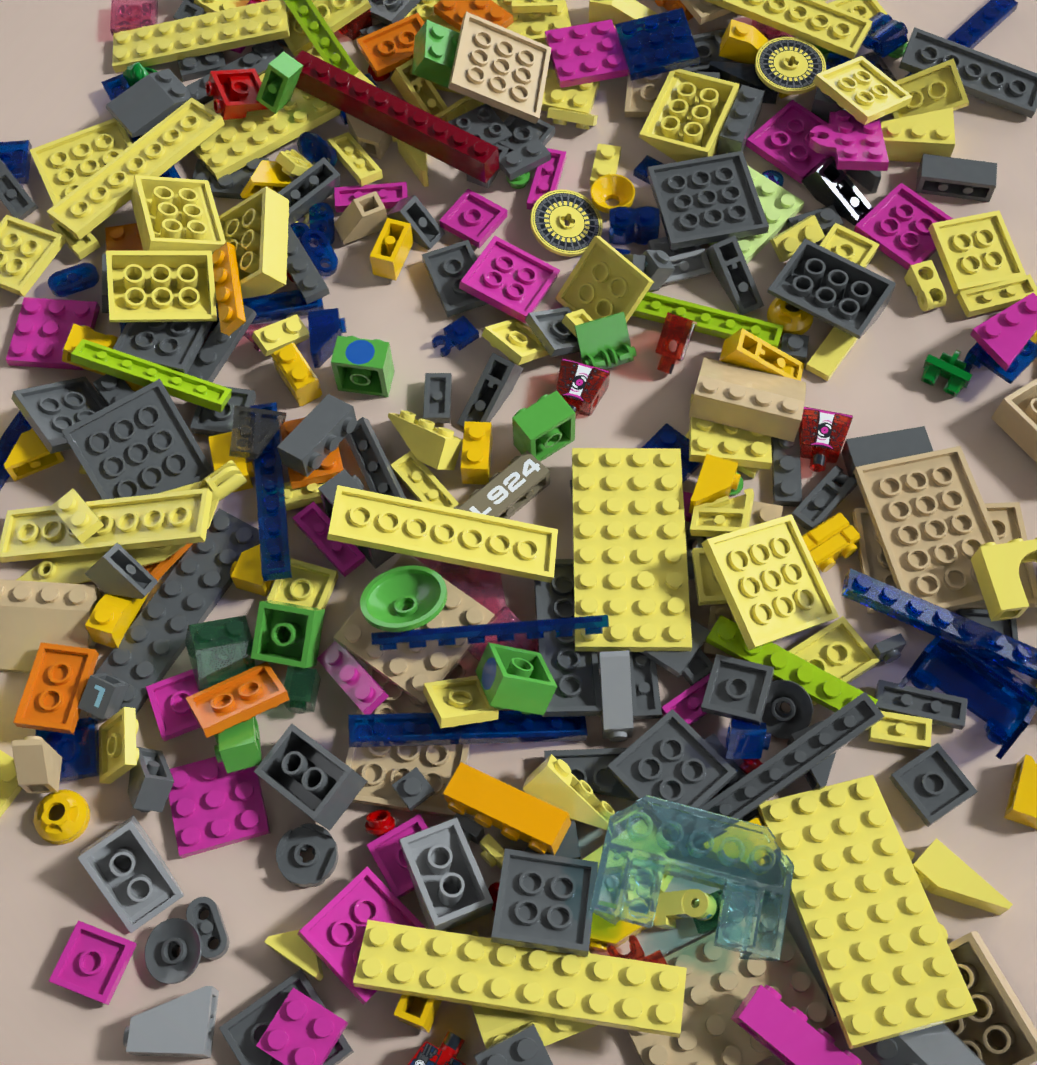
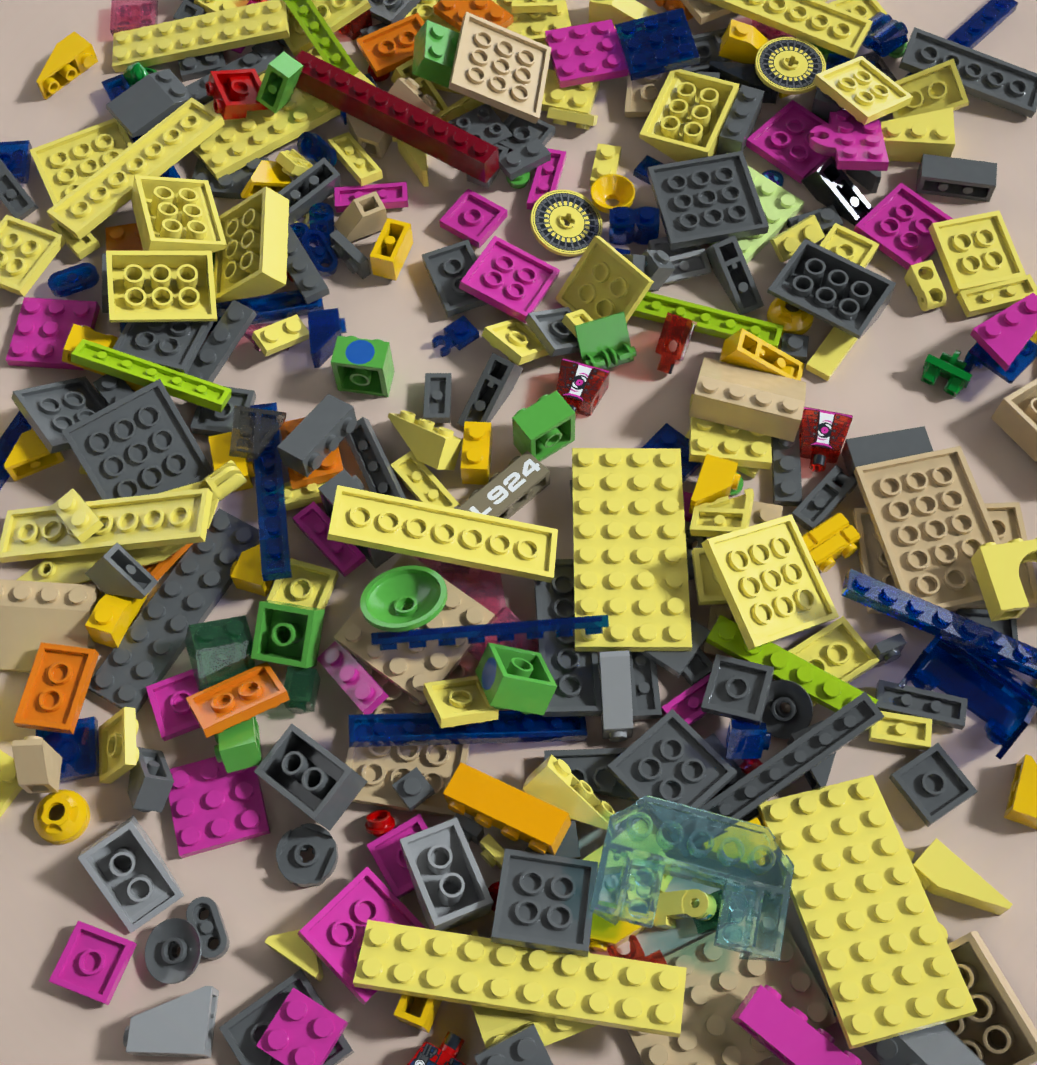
dark grey brick [78,672,129,721] -> none
light orange plate [212,242,246,336] -> none
yellow brick [271,343,323,406] -> none
dark grey slope [387,195,445,250] -> none
none -> yellow slope [36,31,98,100]
none -> dark grey plate [329,230,371,279]
none -> tan slope [388,77,440,114]

